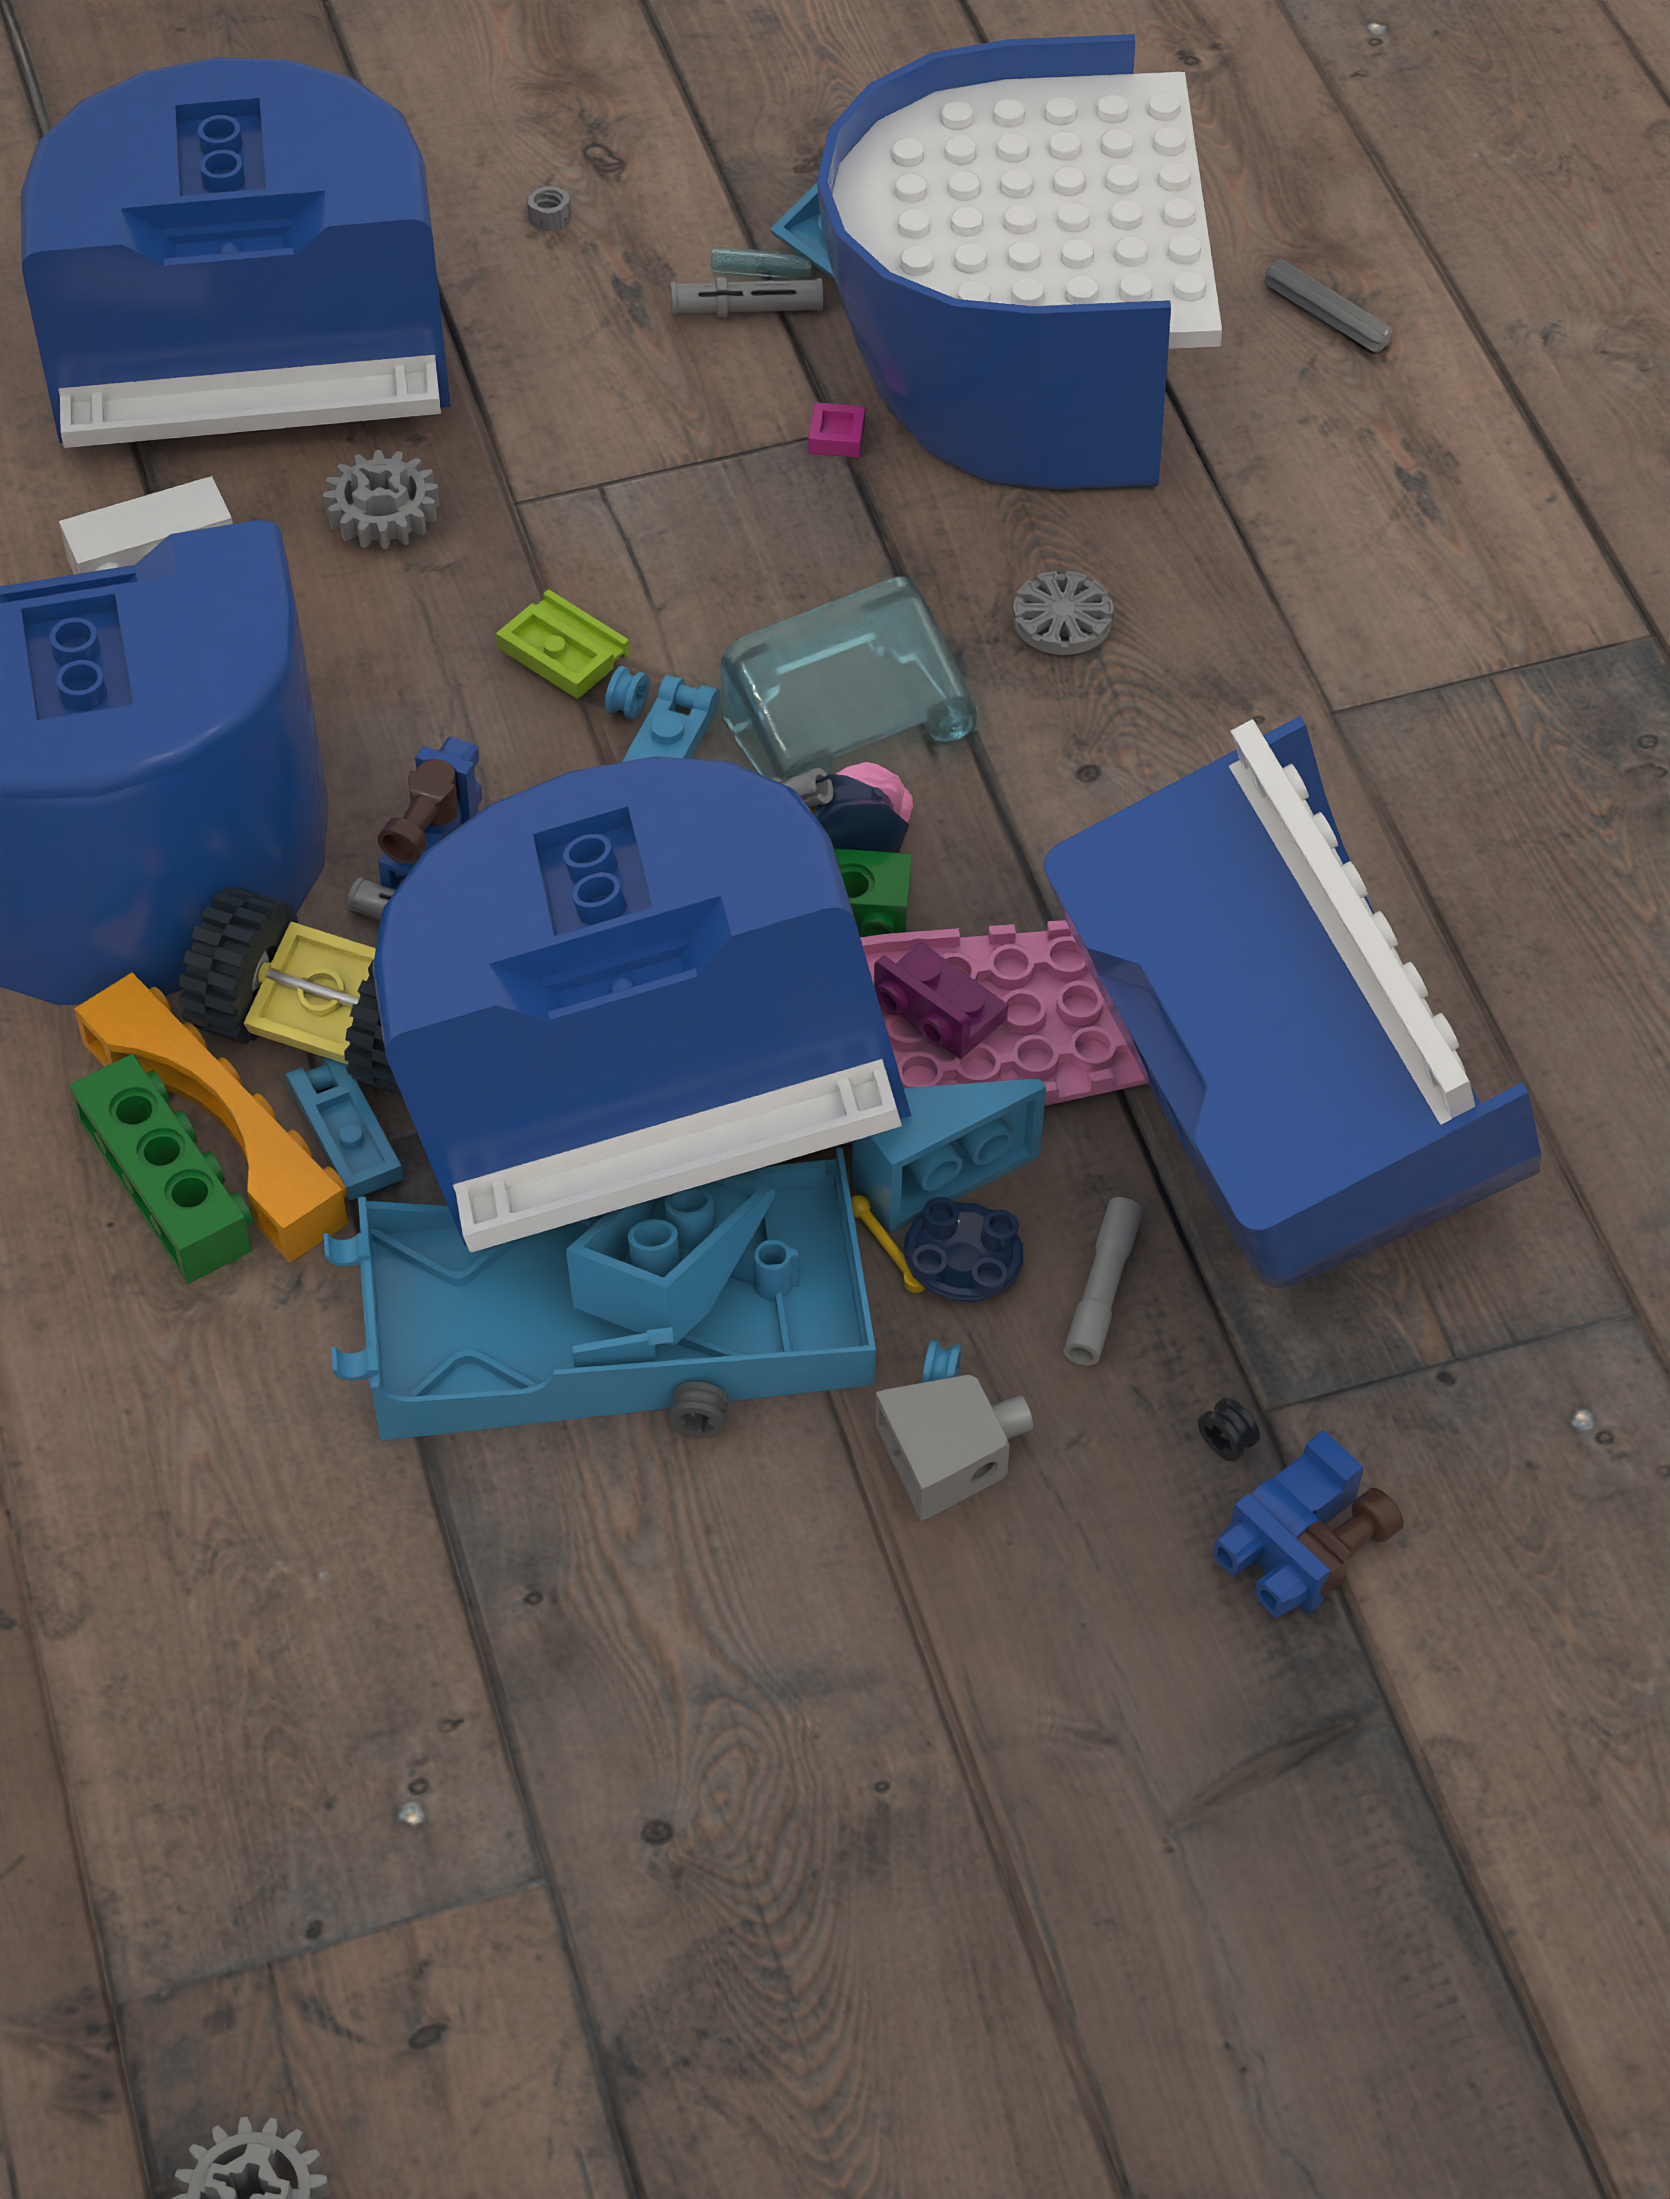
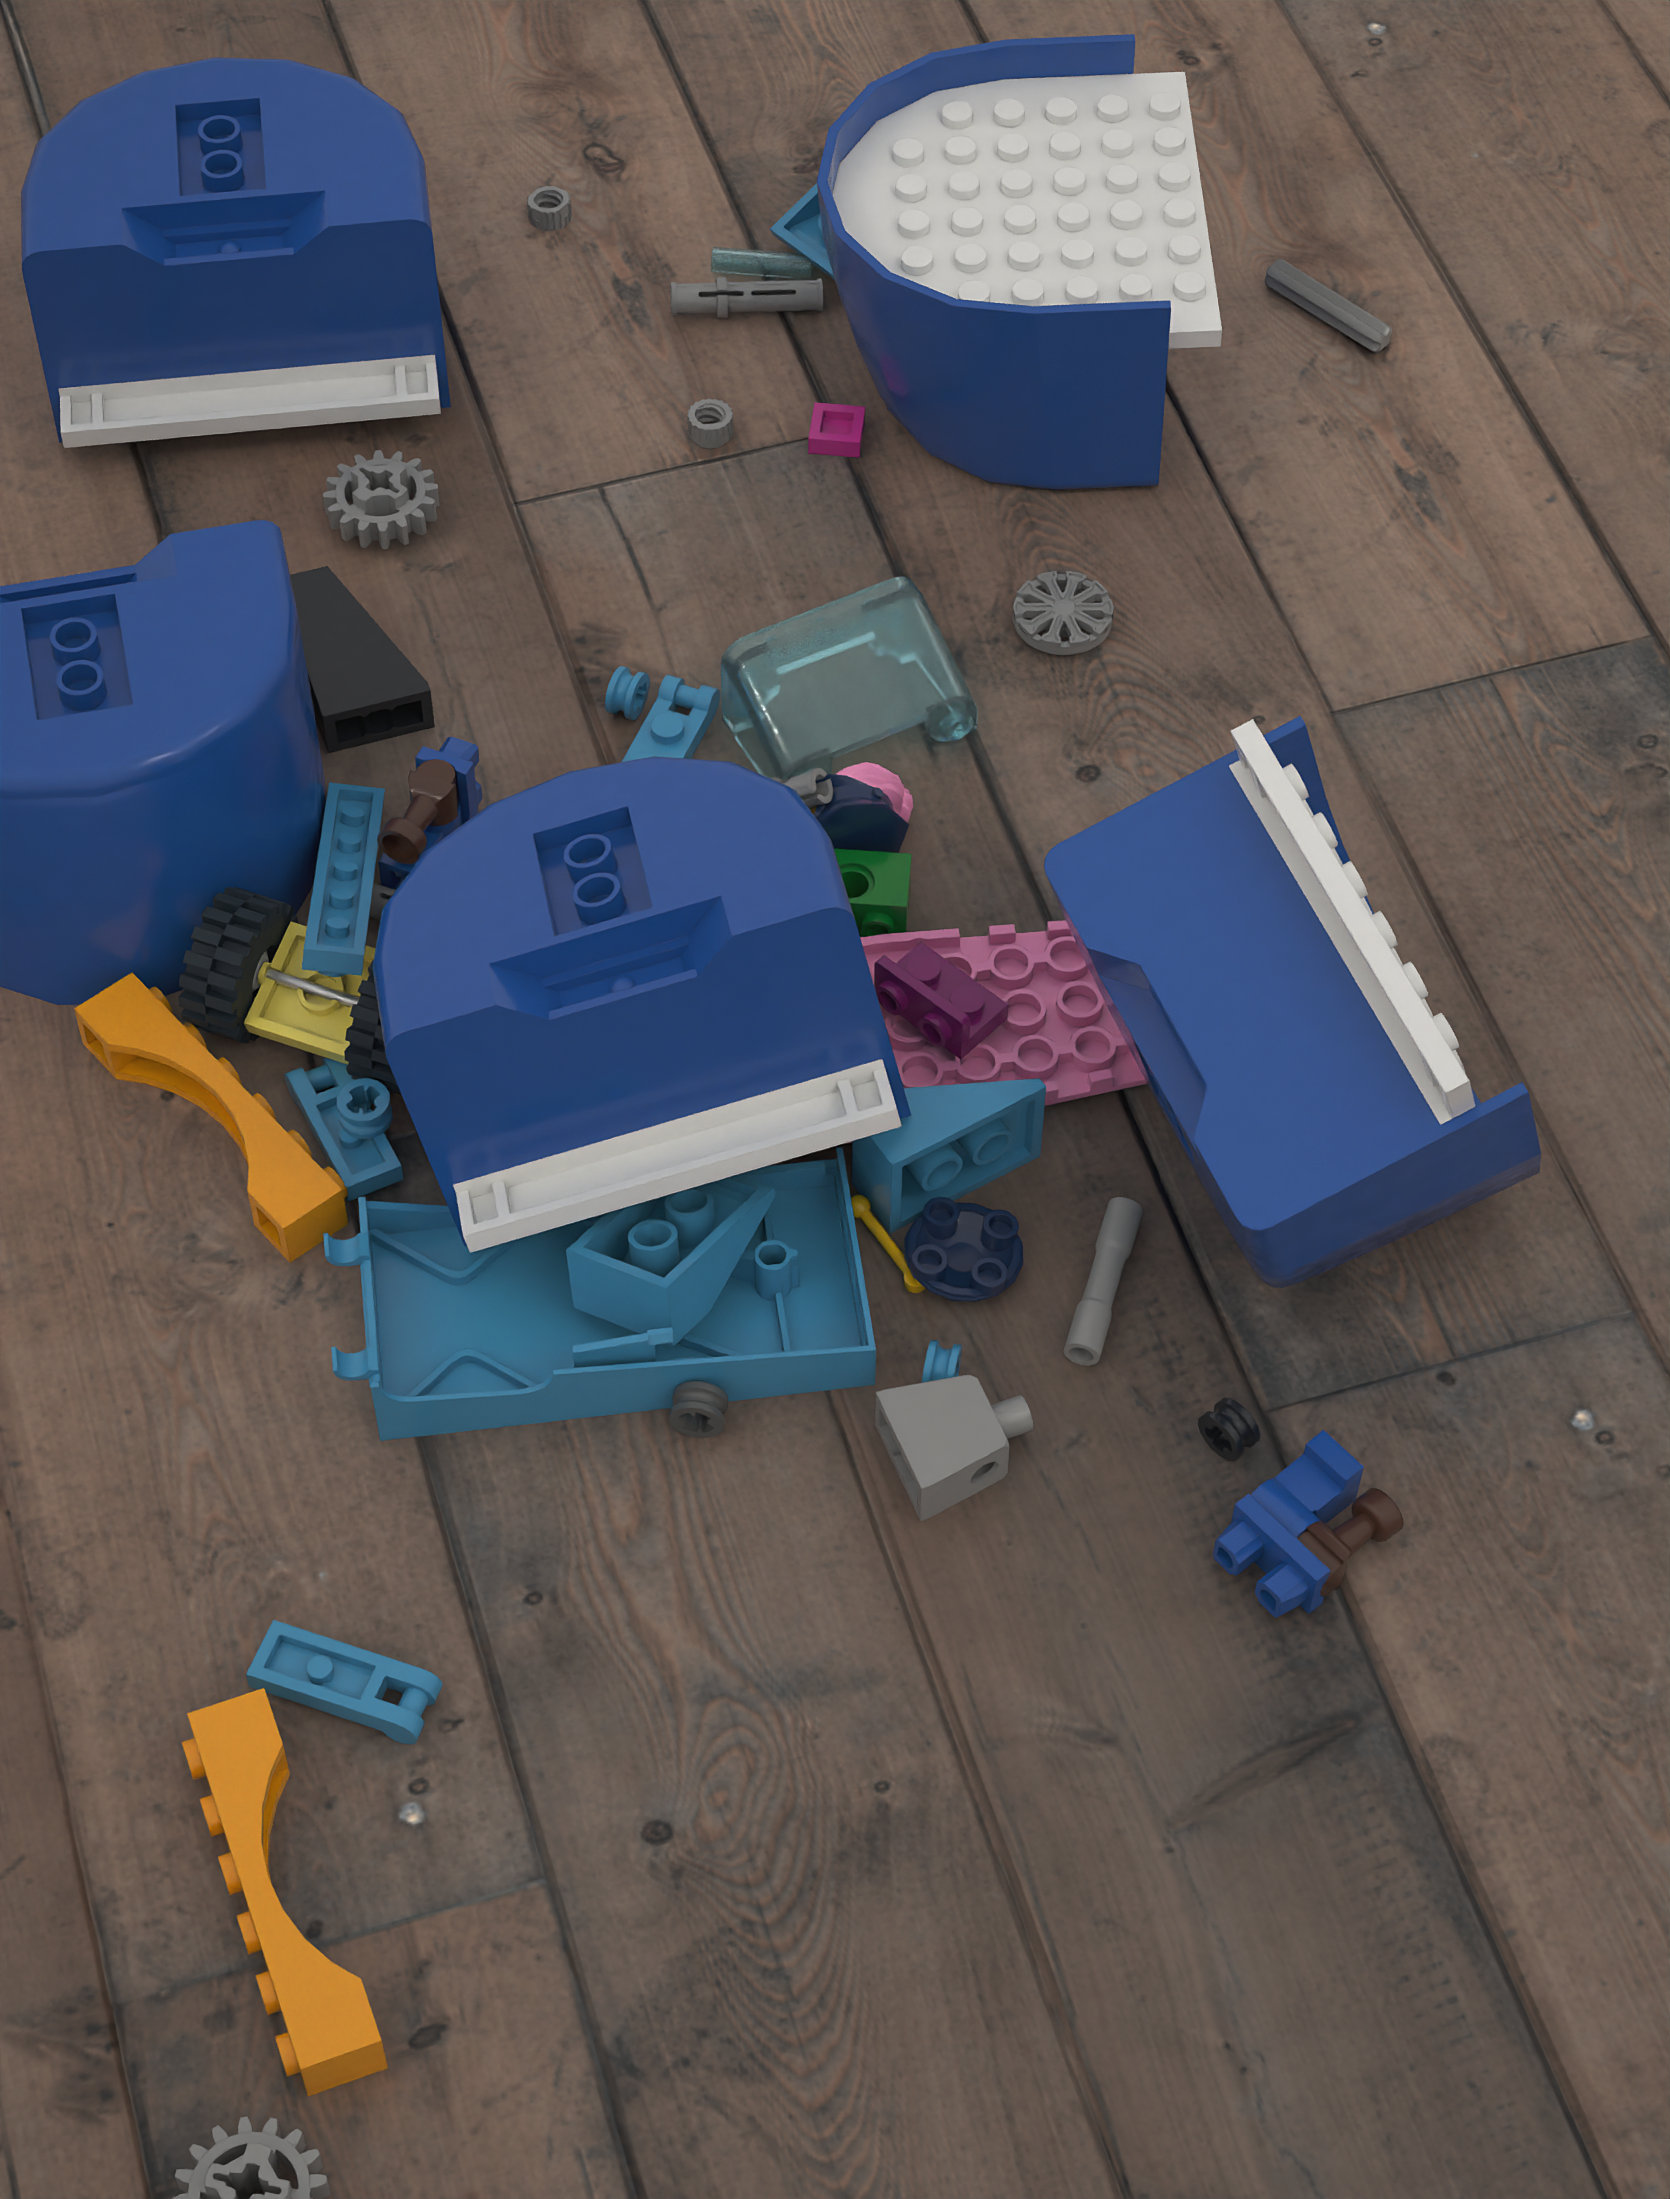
white brick [59,476,233,574] -> none
green brick [69,1053,254,1285] -> none
lime plate [496,589,630,699] -> none
none -> light orange arch [182,1688,388,2096]
none -> dark azure plate [246,1620,443,1744]
none -> black slope [290,566,435,753]
none -> dark azure plate [302,782,385,977]
none -> dark azure bush [337,1078,393,1139]
none -> light grey axle [687,398,734,449]

